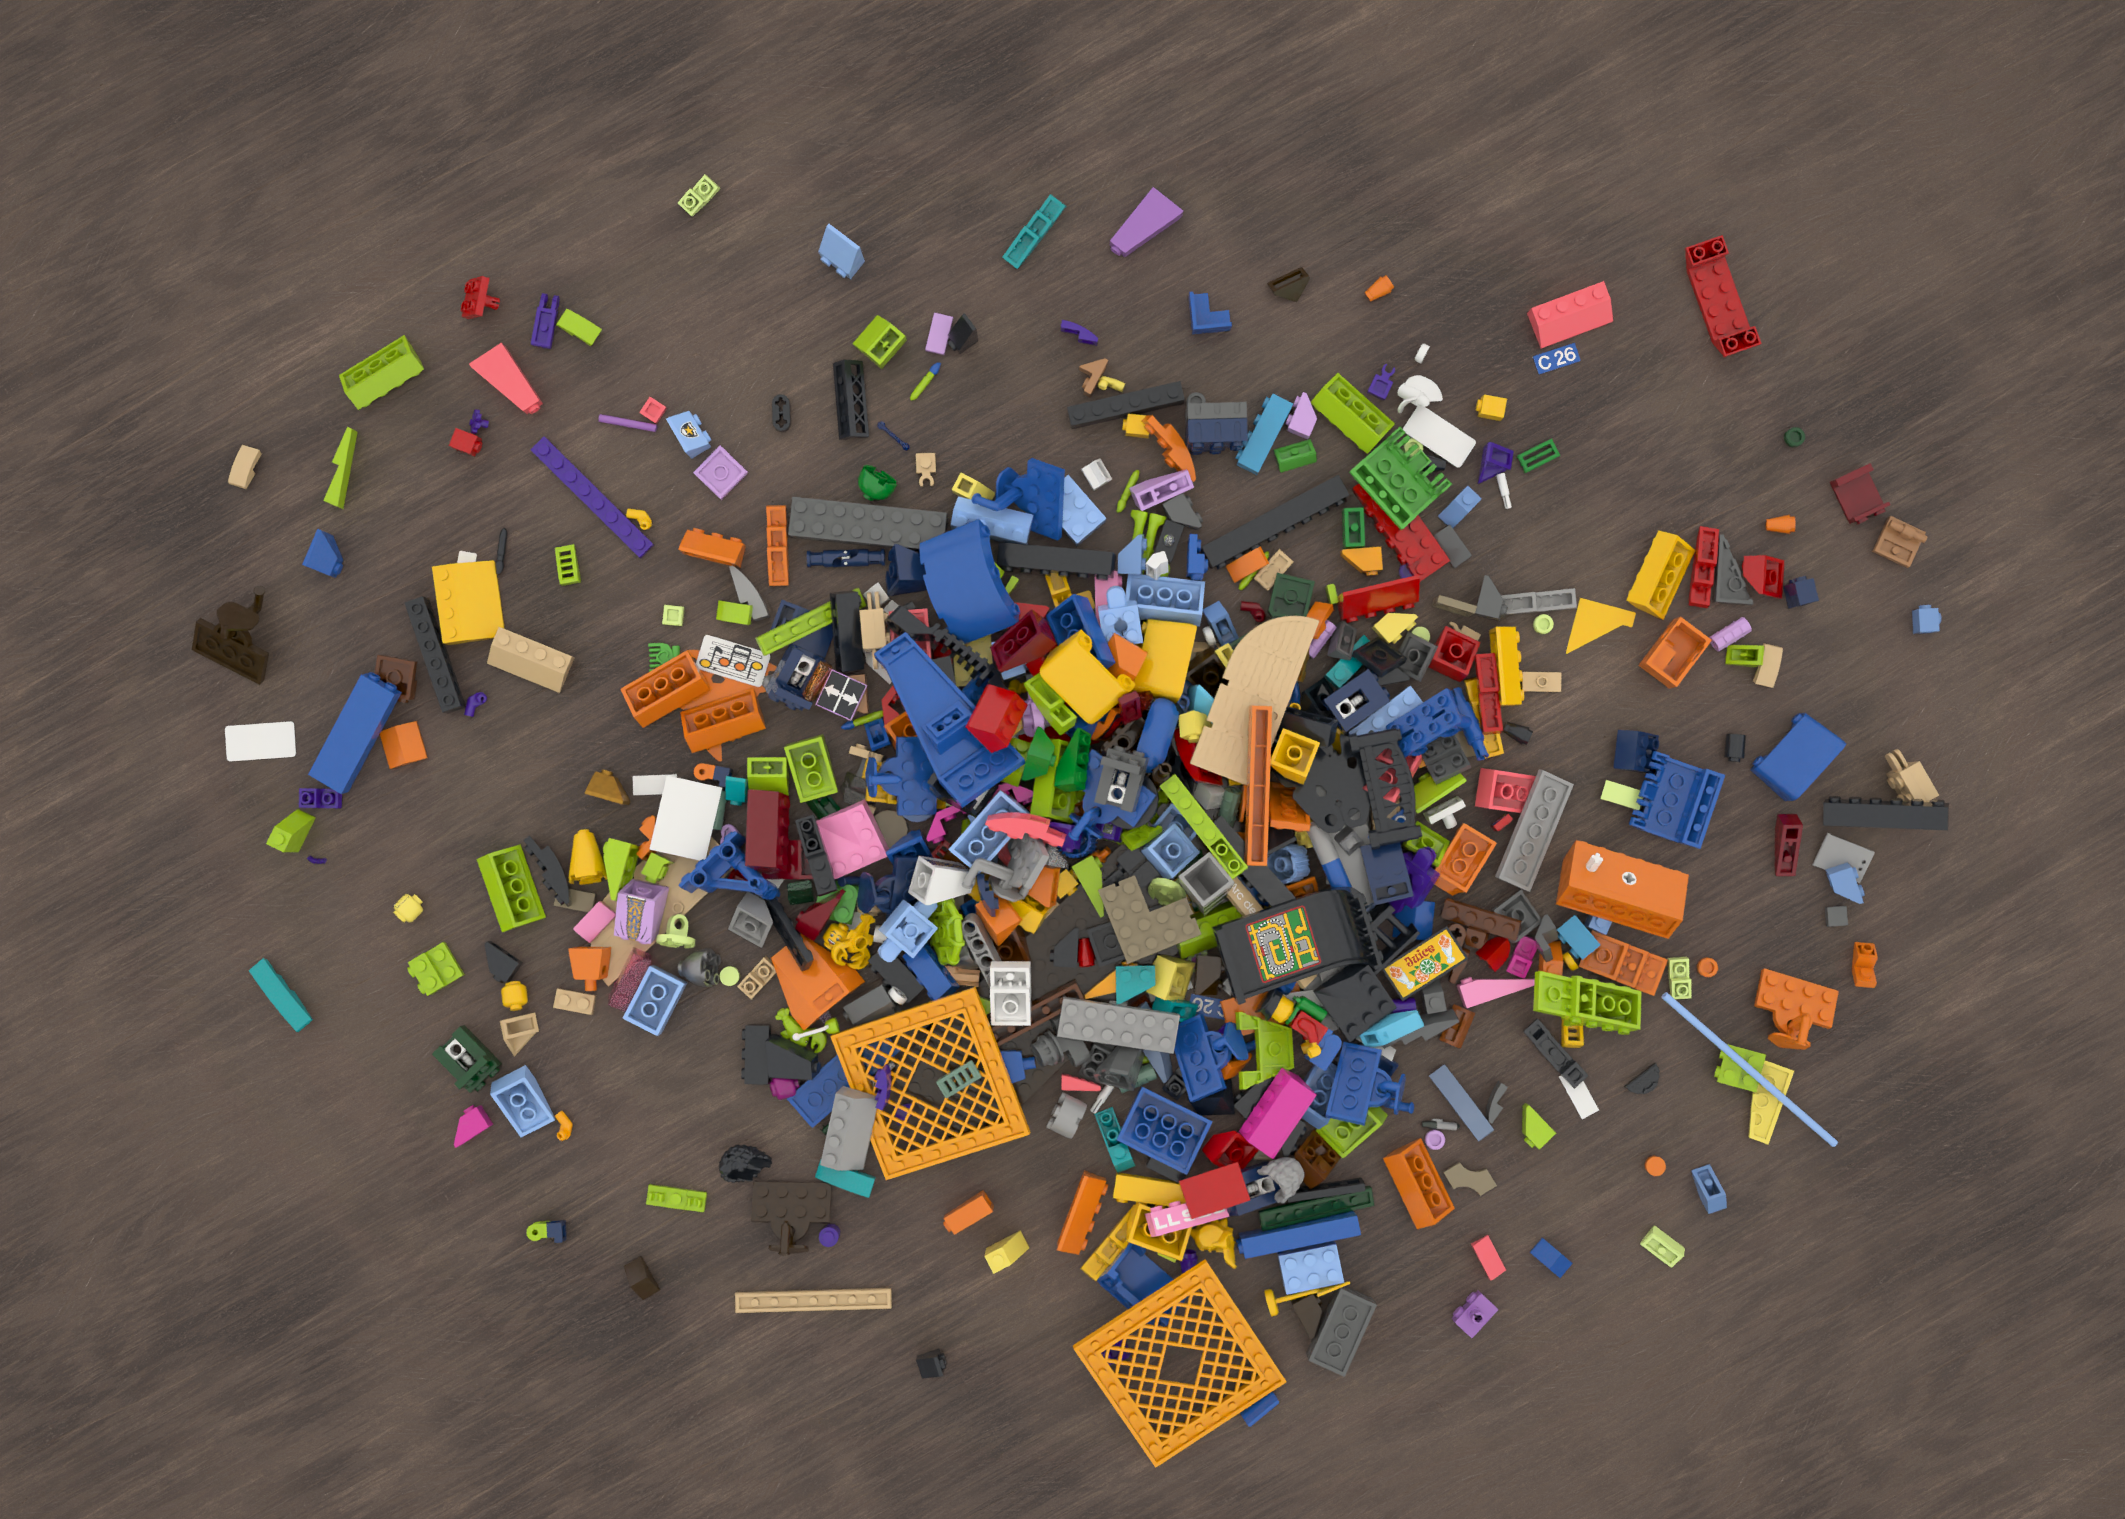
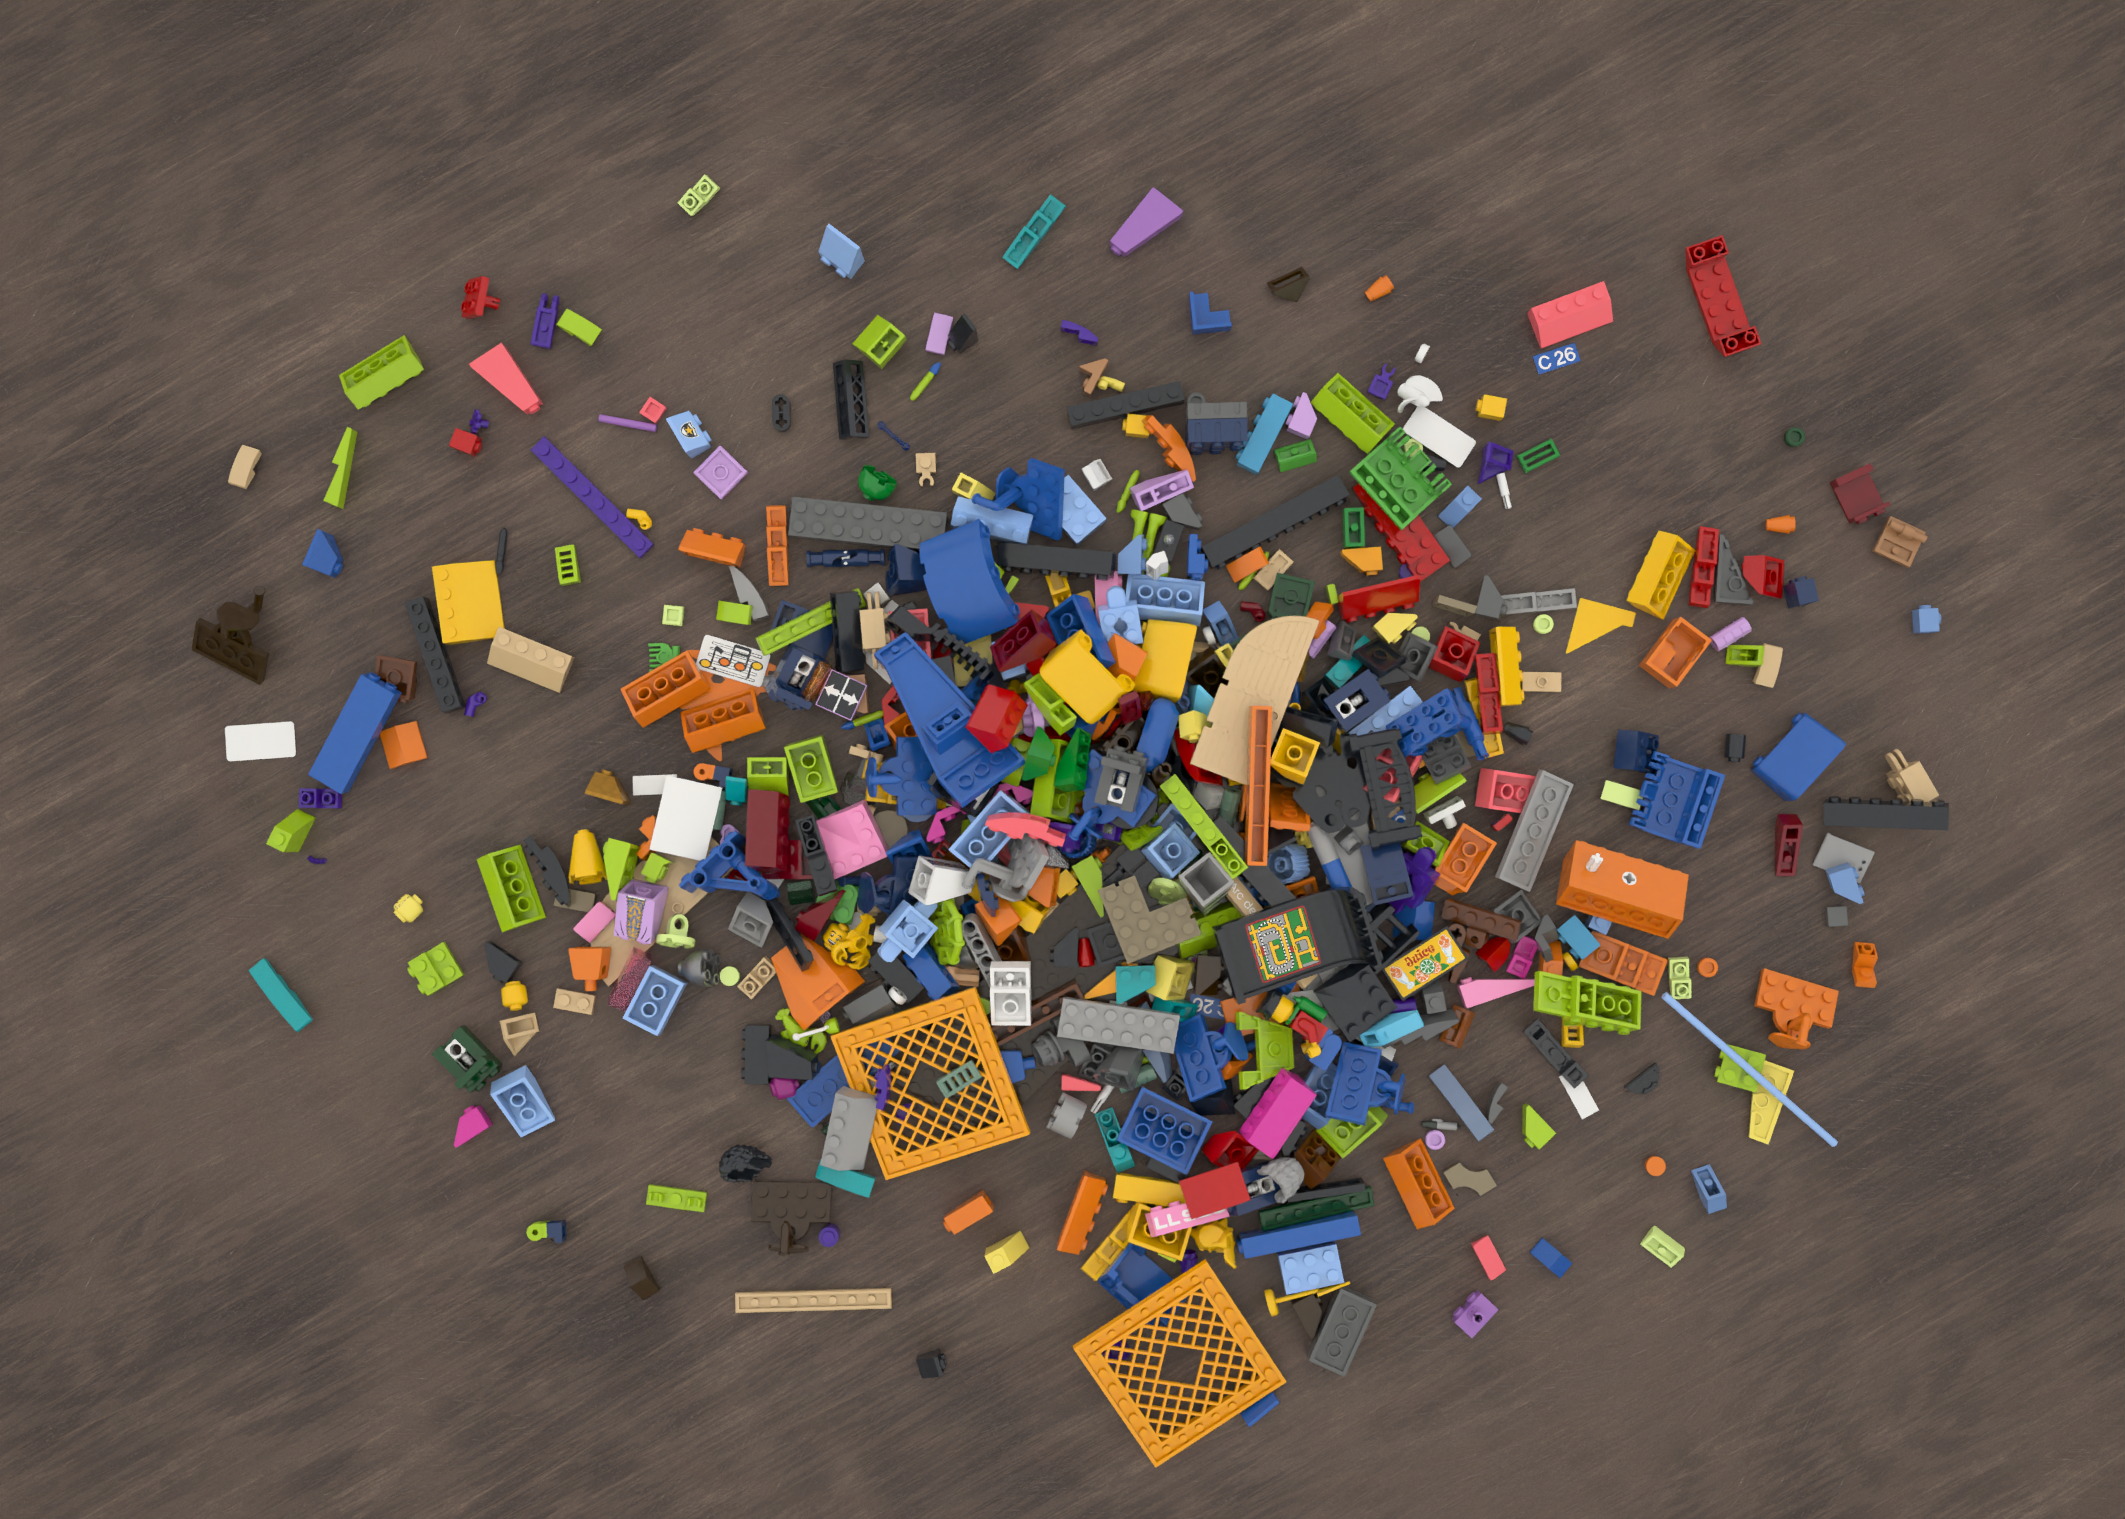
white sticker [457,551,477,563] -> none
light orange arm [555,1110,573,1141] -> none

